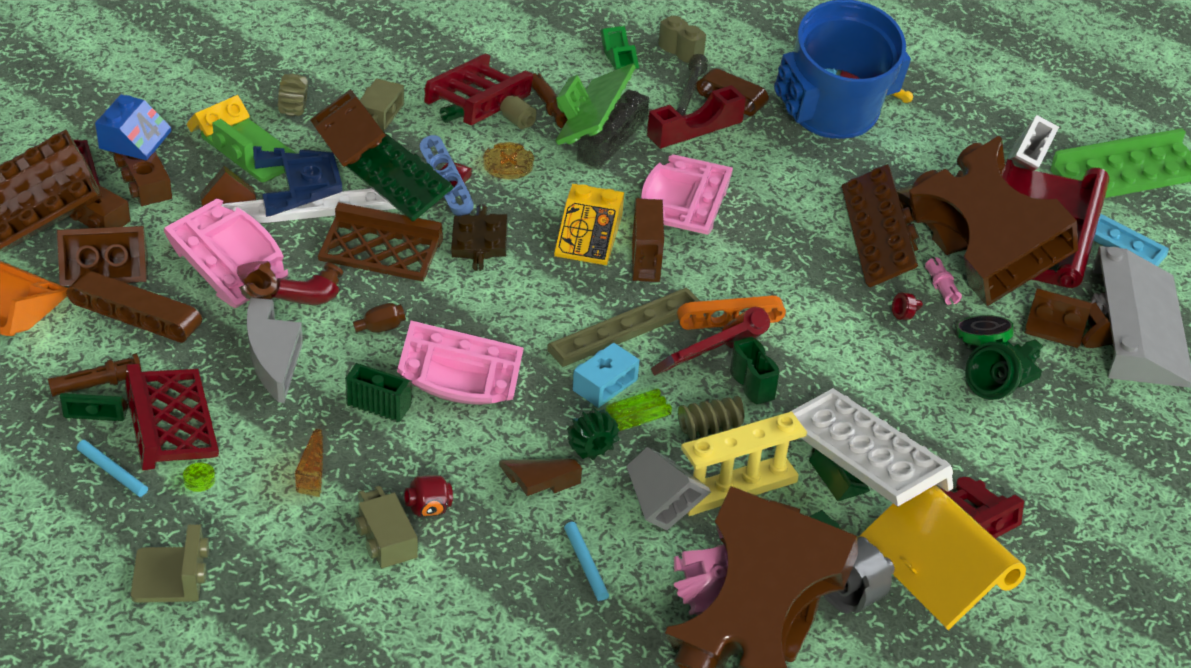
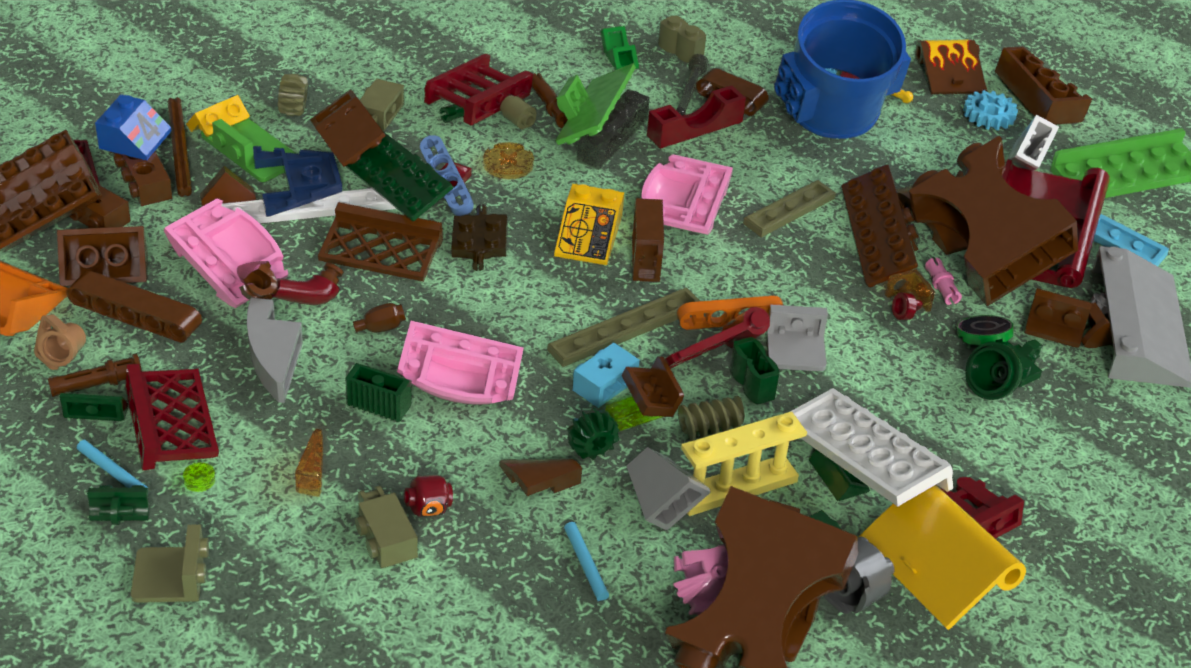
none -> medium nougat piece [34,314,86,370]
none -> dark green hips [87,485,149,525]
none -> reddish brown axle [167,97,192,197]
none -> reddish brown bracket [621,356,684,417]
none -> olive tile [743,180,836,237]
none -> light grey bracket [767,305,828,371]
none -> clear orange bracket [885,269,935,312]
none -> reddish brown door [915,39,987,94]
none -> medium azure gear [963,90,1018,130]
none -> reddish brown wedge [994,47,1092,125]

